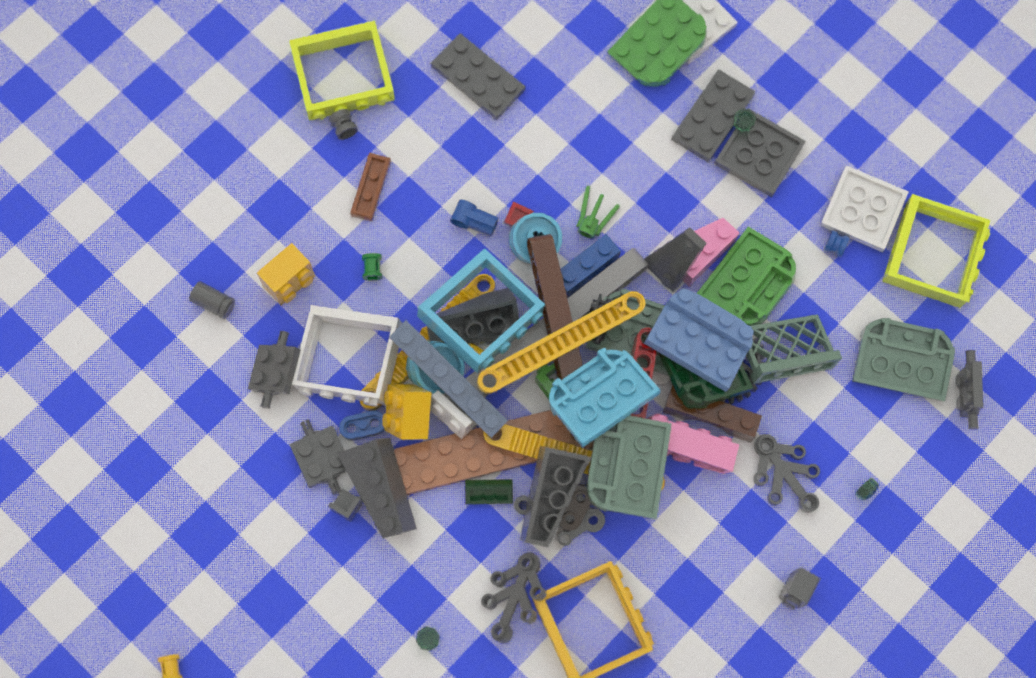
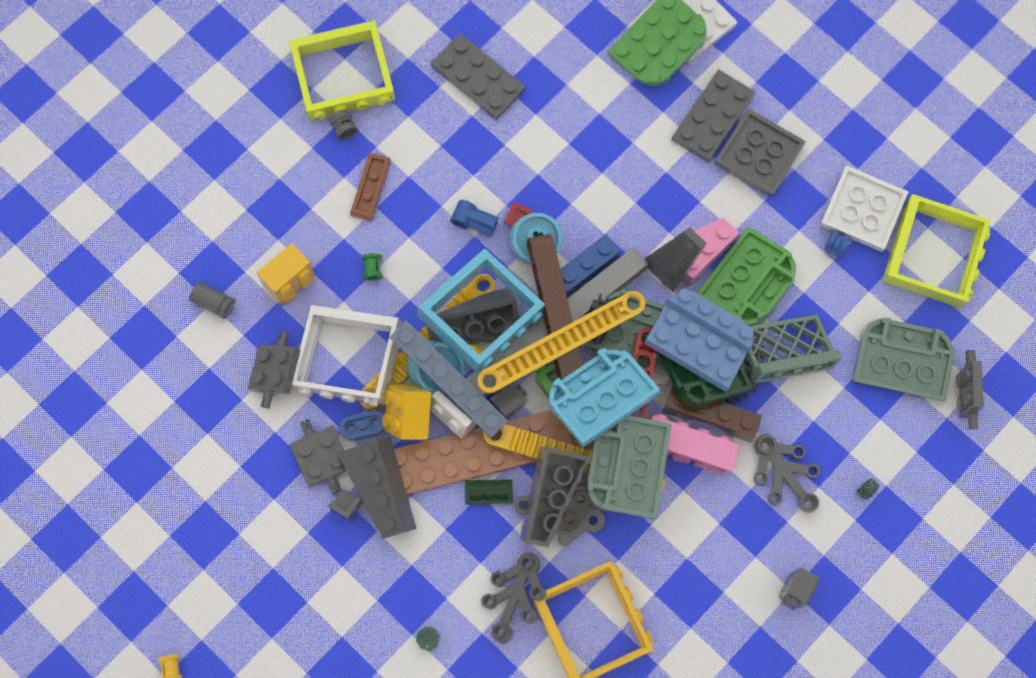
bright green plant [576,186,620,239] -> none
clear green tile [733,109,756,132] -> none
none -> dark grey brick [490,383,527,419]

